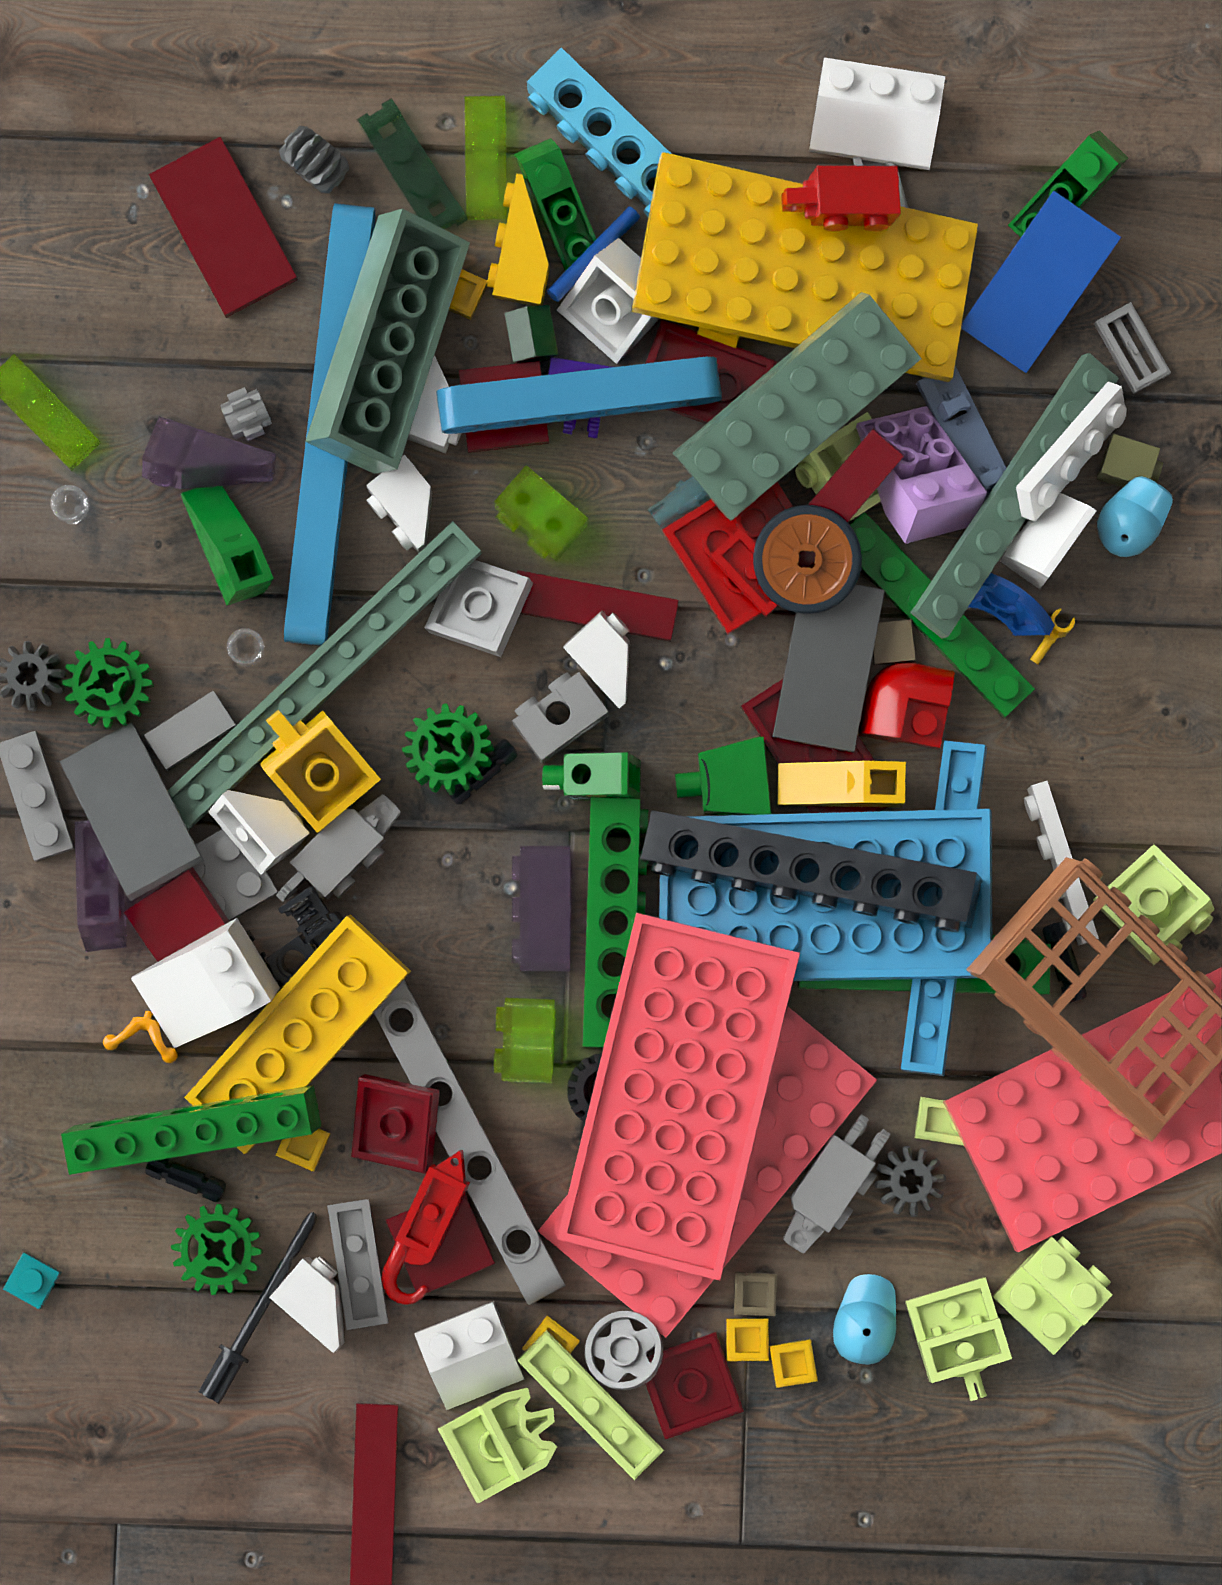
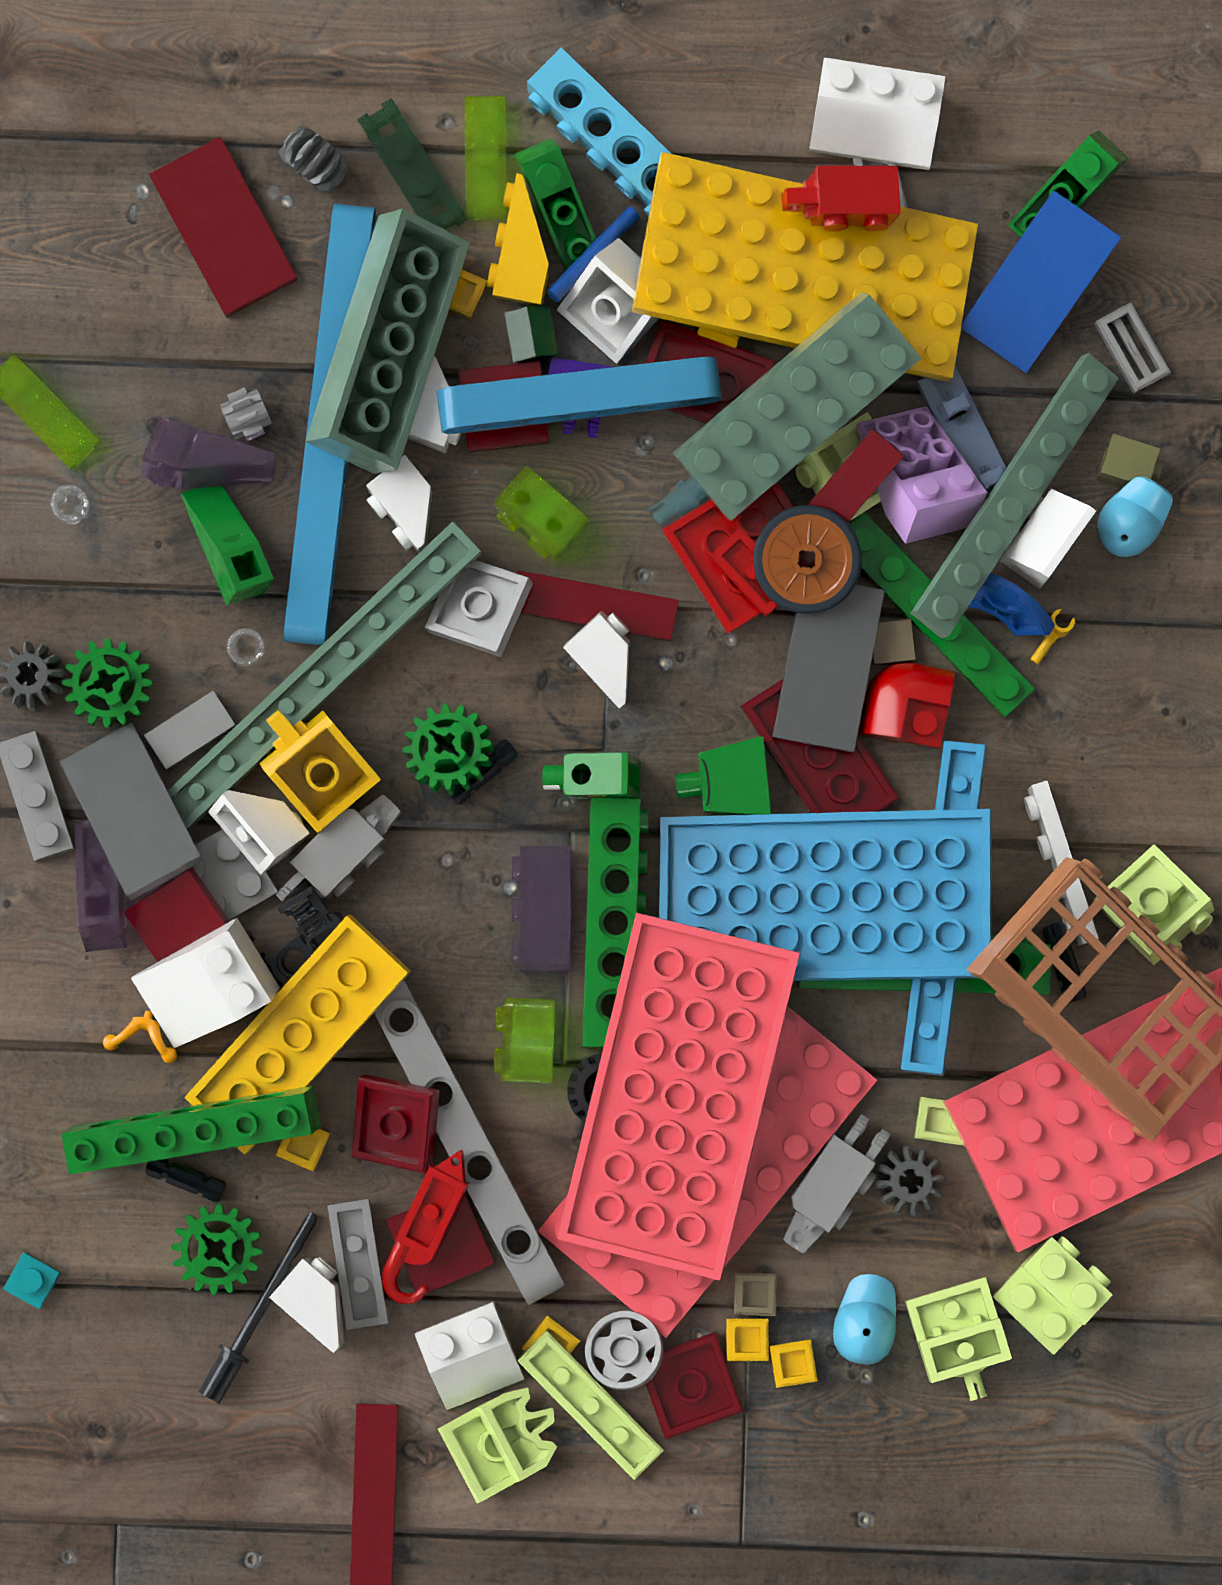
light grey brick [512,672,609,764] -> none
black brick [641,810,982,933] -> none
yellow slope [777,761,906,808] -> none
white plate [1016,382,1127,521] -> none

